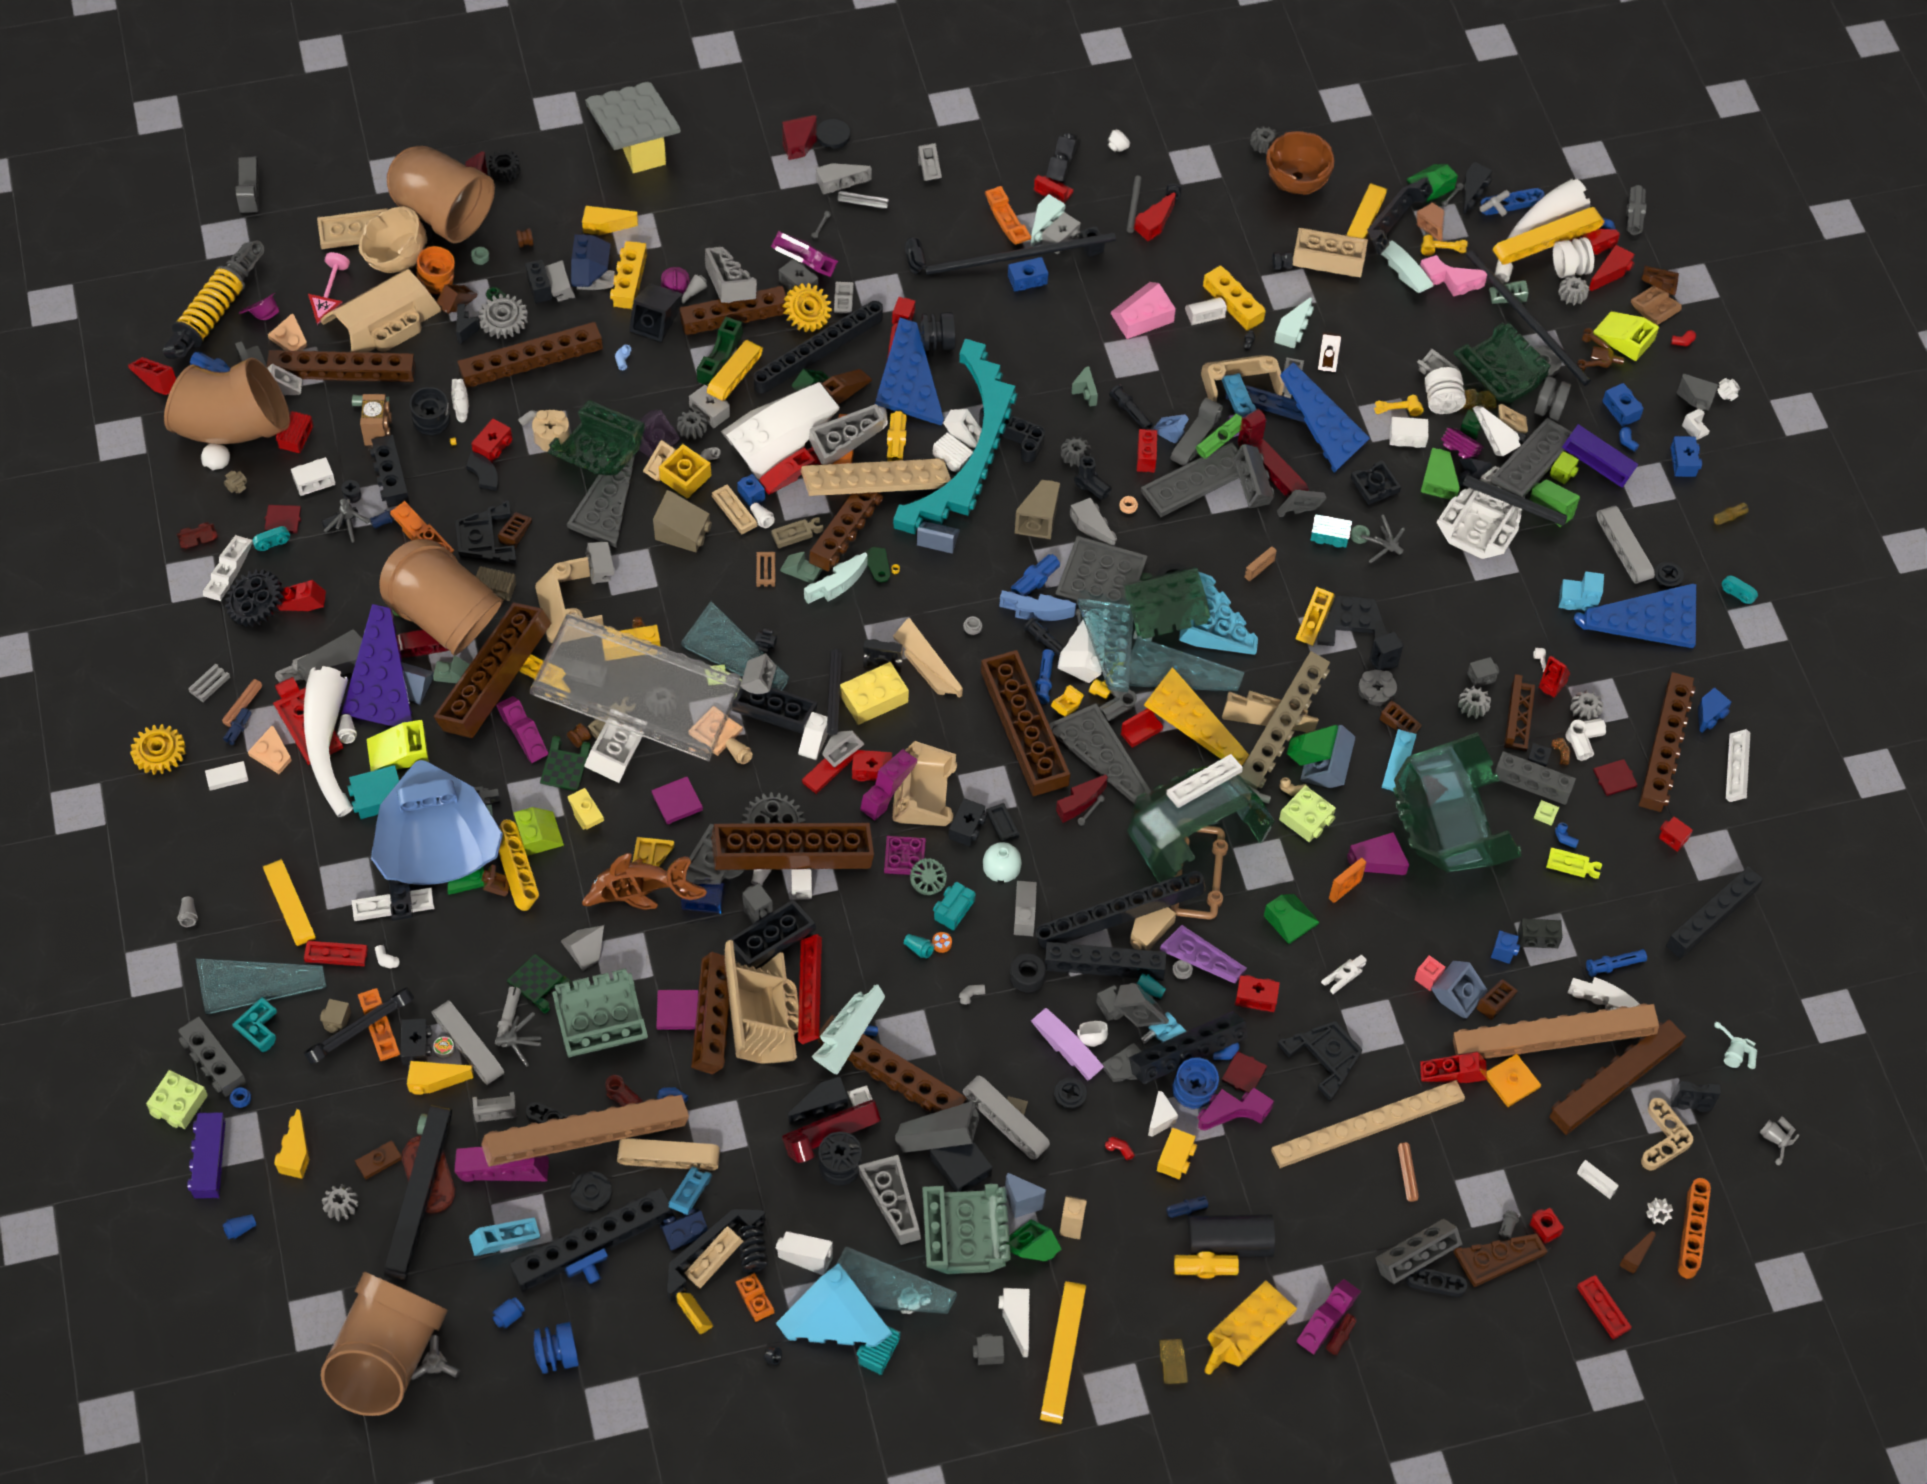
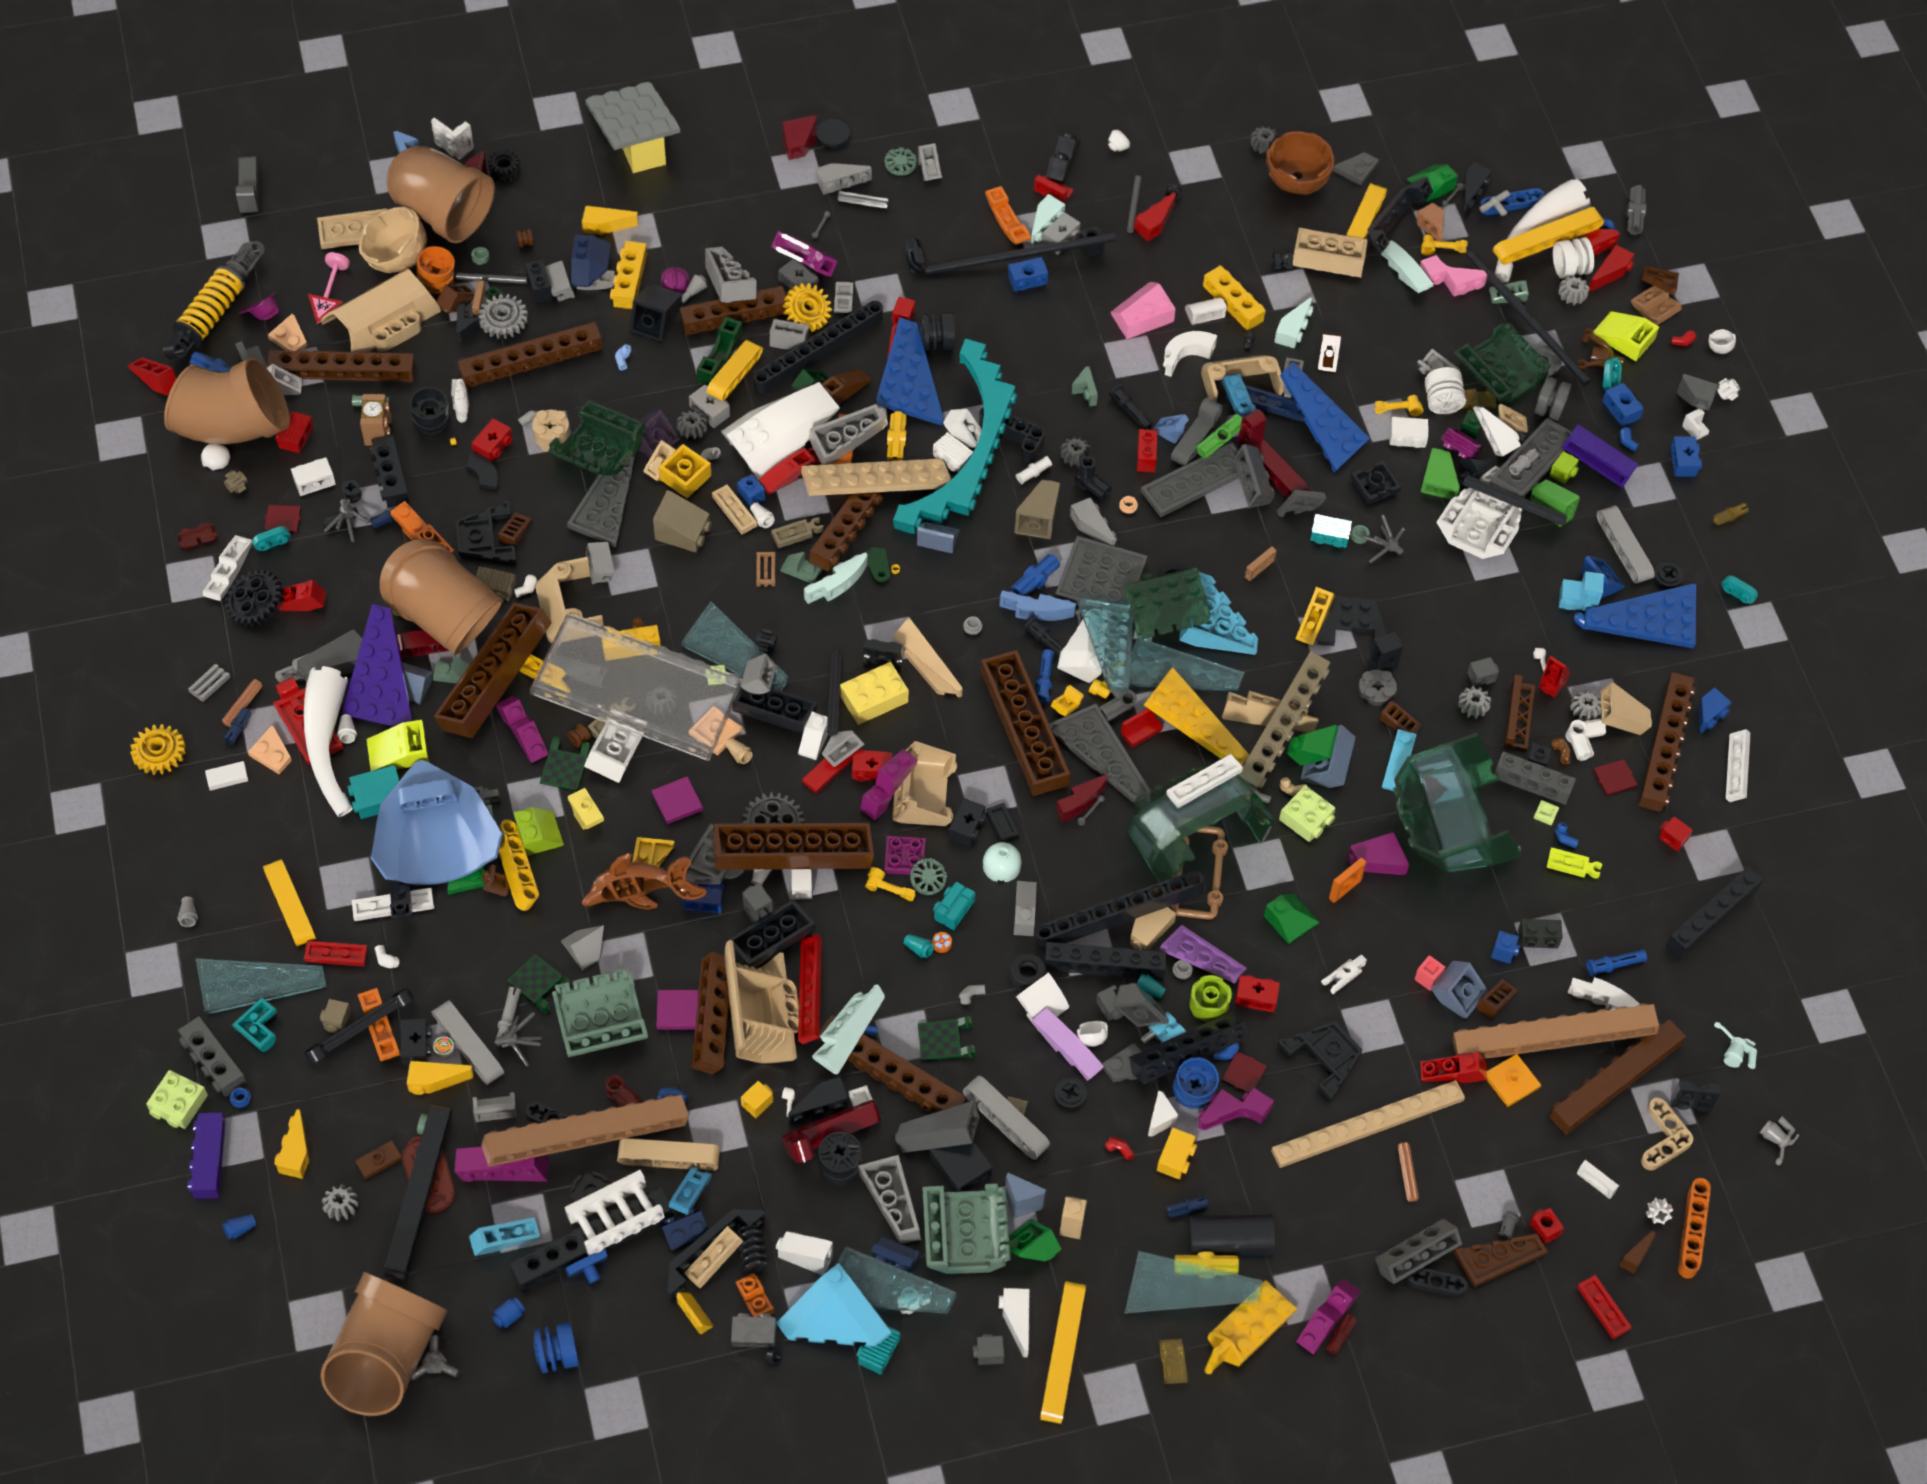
none -> medium blue slope [394,131,419,153]
none -> white bracket [431,118,474,160]
none -> dark grey bar [456,273,528,284]
none -> medium nougat tile [472,280,486,318]
none -> white arm [514,575,537,598]
none -> white fence [565,1170,664,1255]
none -> flat silver brick [731,1313,776,1348]
none -> yellow brick [741,1081,773,1118]
none -> light grey brick [770,319,809,350]
none -> white hand [782,1087,795,1117]
none -> yellow brick [865,867,915,901]
none -> dark blue bracket [871,1237,919,1272]
none -> sand green wheel [885,147,917,176]
none -> dark green flag [918,1016,976,1062]
none -> white pin [1016,456,1052,484]
none -> white slope [1016,973,1069,1031]
none -> clear light blue wing [1125,1251,1263,1313]
none -> white arch [1163,331,1217,377]
none -> lime brick [1189,975,1232,1022]
none -> dark grey wing [1333,152,1379,185]
none -> light grey axle [1509,449,1539,475]
none -> blue slope [1580,556,1626,599]
none -> tan slope [1600,682,1652,735]
none -> teal plate [1603,358,1622,391]
none -> white hair [1709,329,1736,354]

